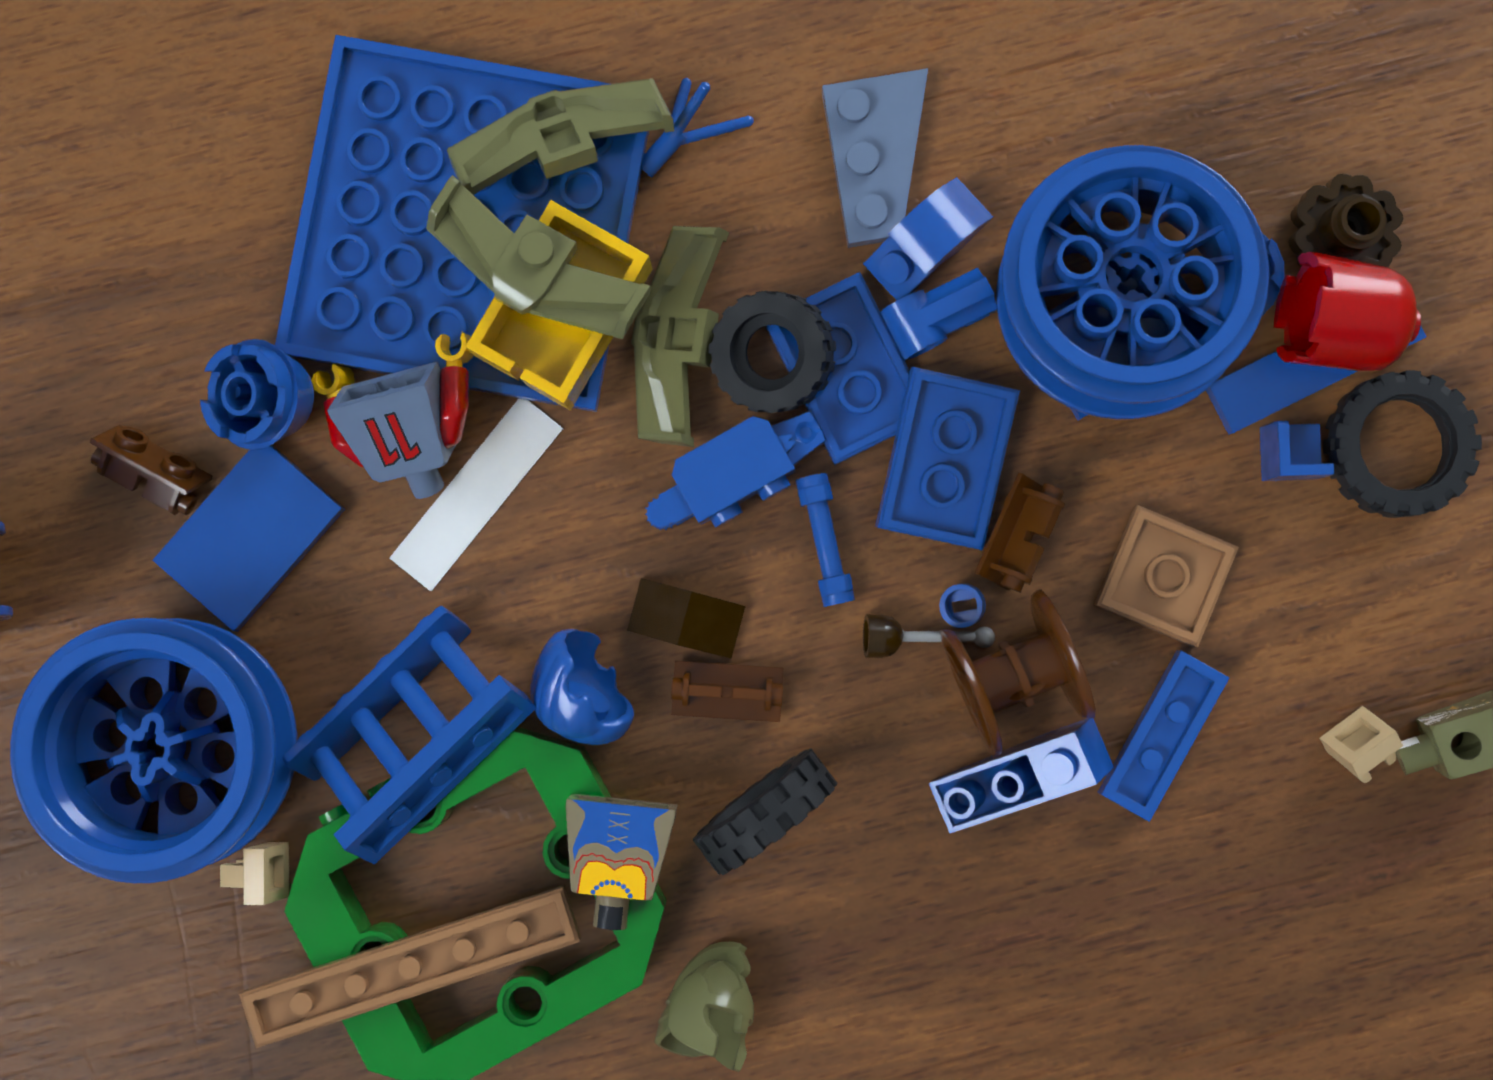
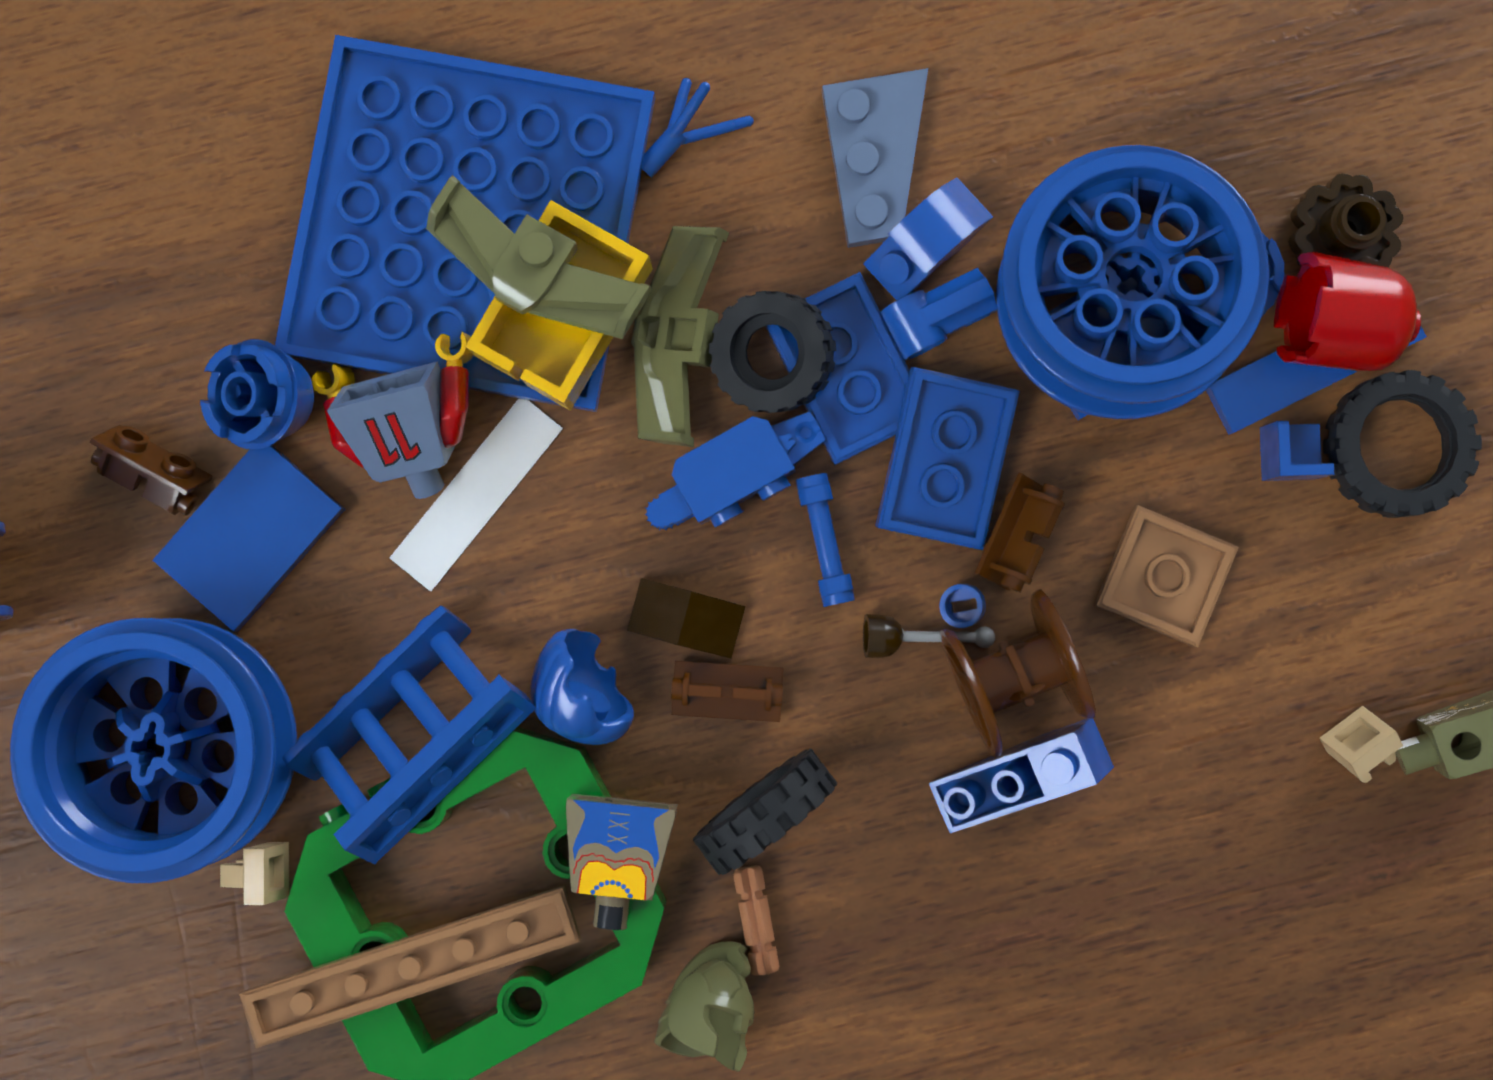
olive plate [447,78,674,195] -> none
blue plate [1097,650,1229,822] -> none
none -> nougat axle [733,865,780,976]

